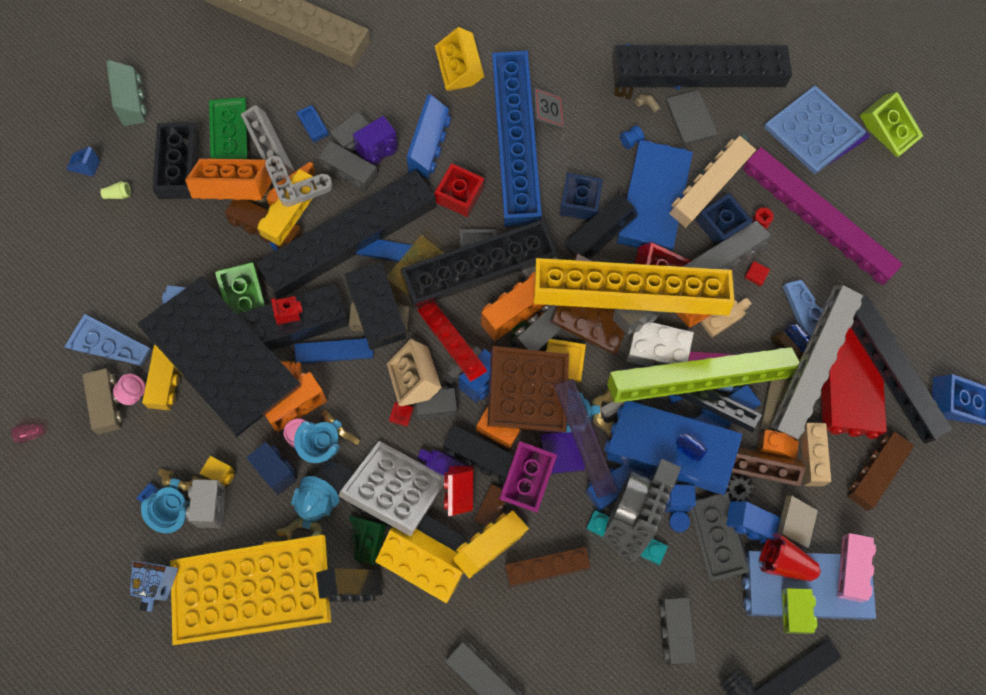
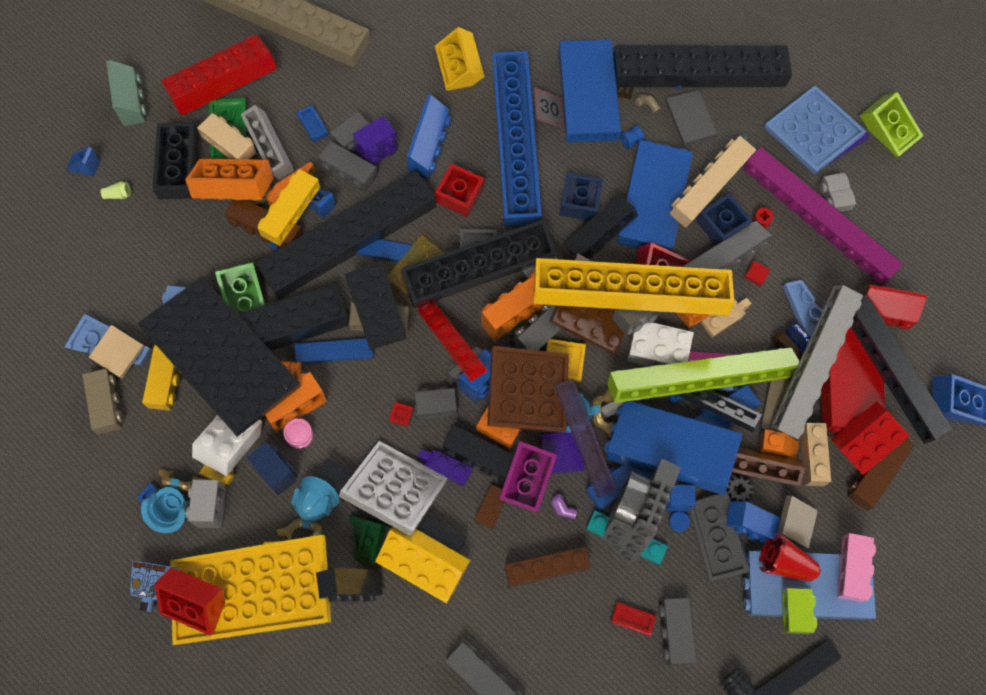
clear pink cone [11,424,44,444] -> none
bright pink wheel [113,374,146,405] -> none
light grey beam [265,156,332,207] -> none
red brick [271,296,303,325] -> none
dark azure helmet [294,410,361,463] -> none
tan slope [387,339,442,406] -> none
red slope [444,466,473,516] -> none
yellow brick [453,511,529,579] -> none
clear blue brick [675,433,708,462] -> none
none -> tan tile [89,325,145,378]
none -> red slope [154,568,225,636]
none -> red brick [161,34,277,116]
none -> white brick [192,415,262,476]
none -> tan brick [197,113,256,159]
none -> blue slope [308,189,336,219]
none -> medium lavender arm [552,494,577,519]
none -> blue brick [558,39,621,143]
none -> red tile [610,602,656,636]
none -> light grey brick [819,172,856,212]
none -> red brick [831,401,910,475]
none -> slope [861,285,927,330]

